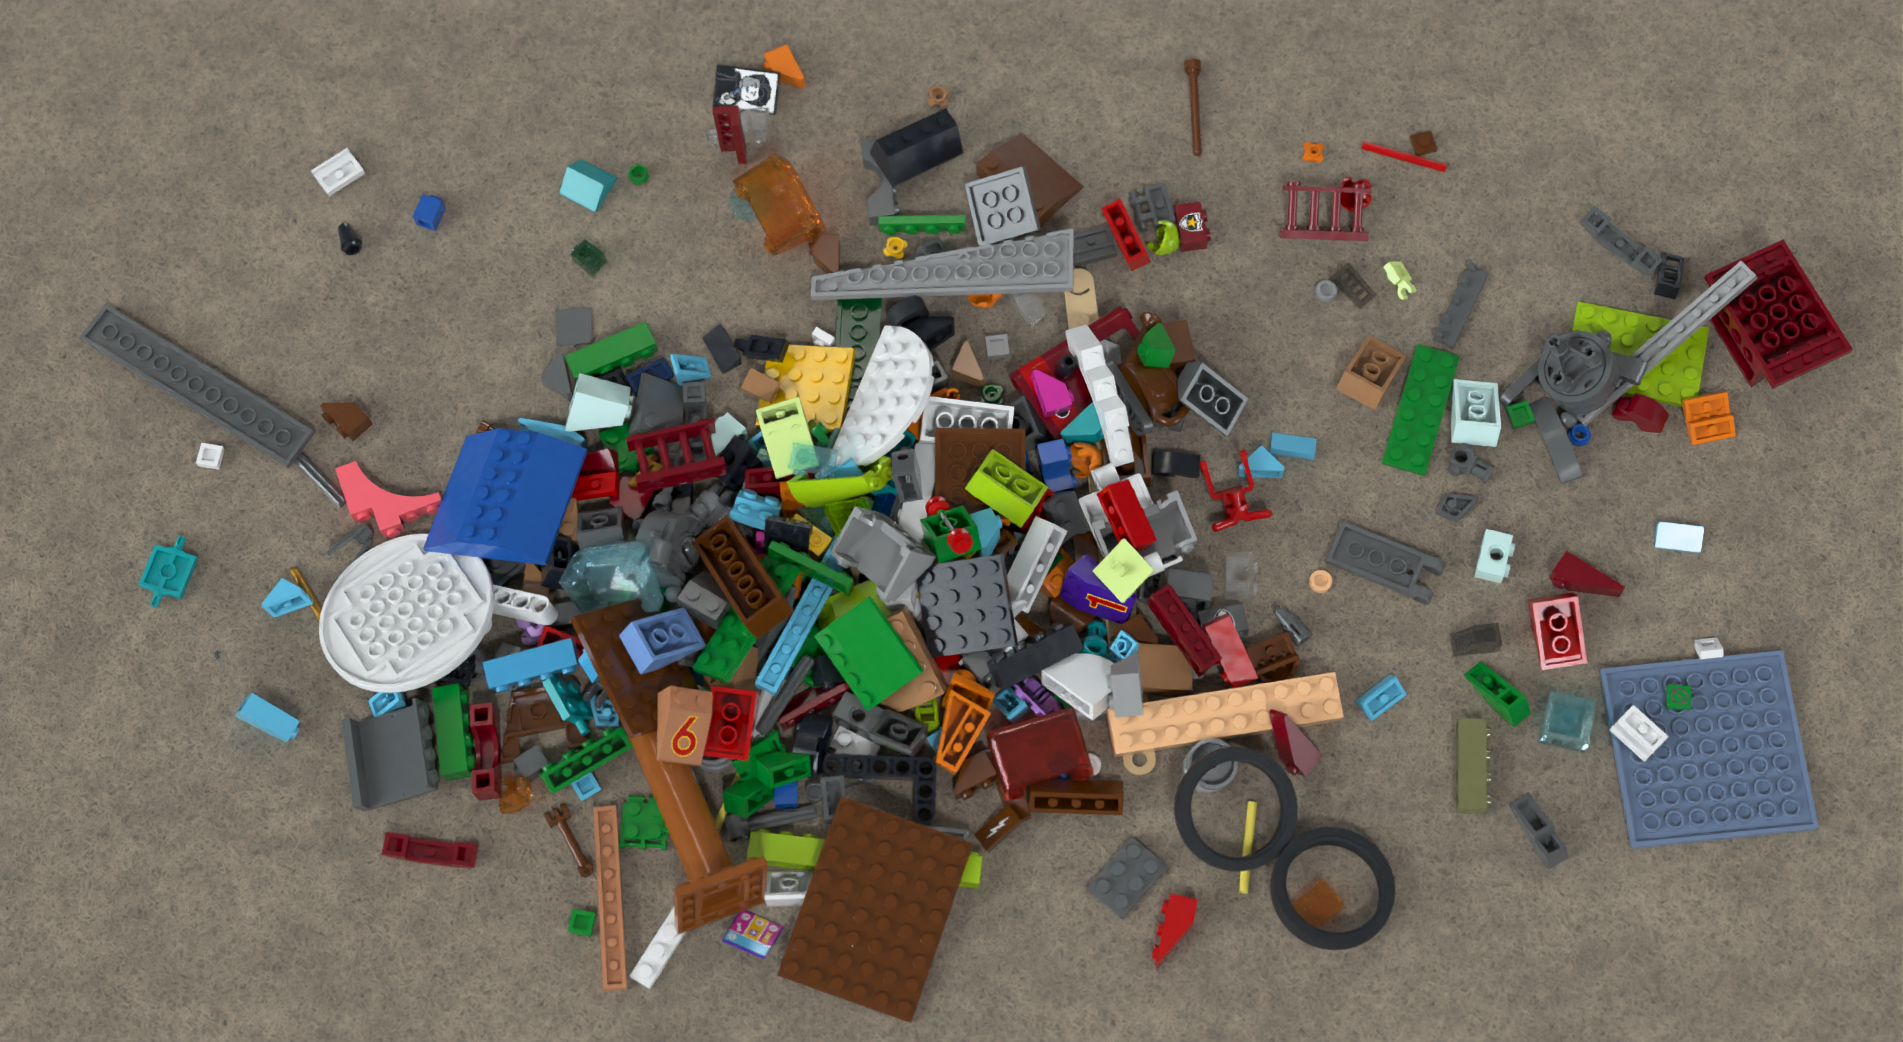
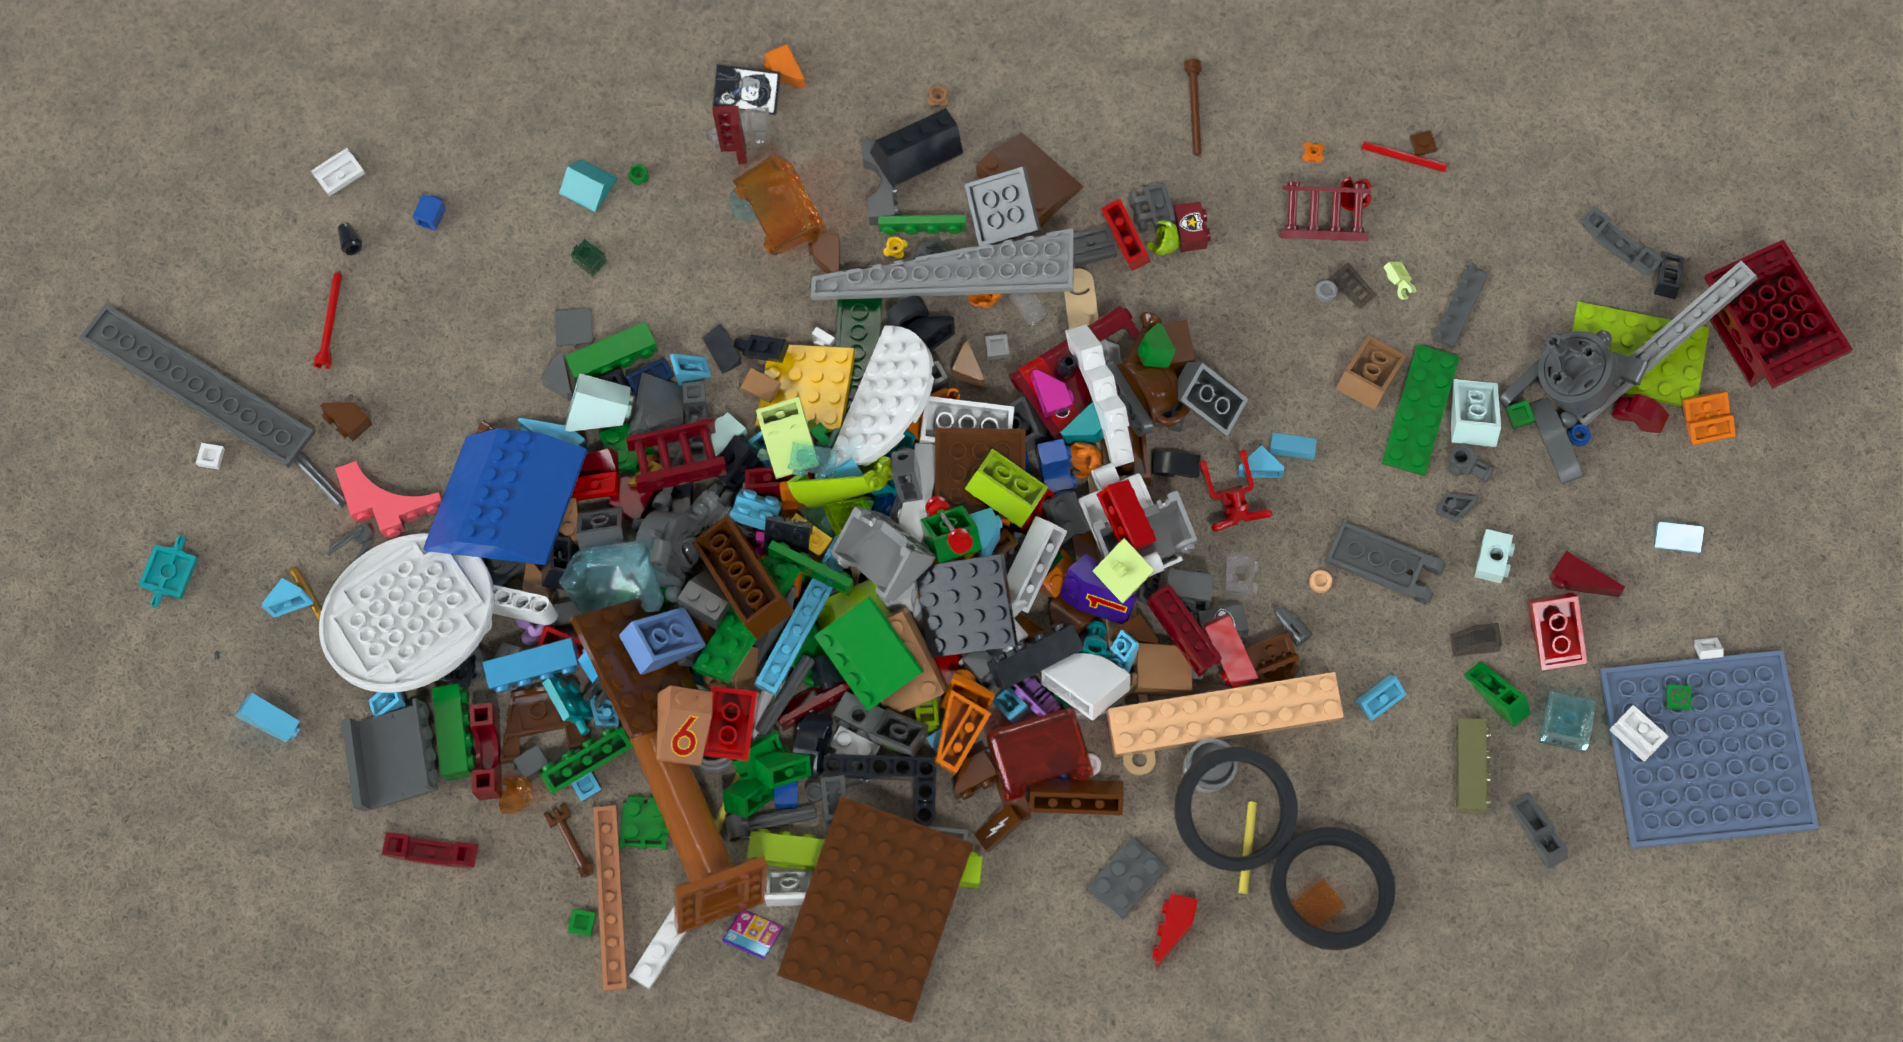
green plate [981,385,1003,405] -> none
light grey slope [1106,653,1143,717] -> none
dark red slope [1269,709,1322,777] -> none
none -> red piece [313,272,342,369]

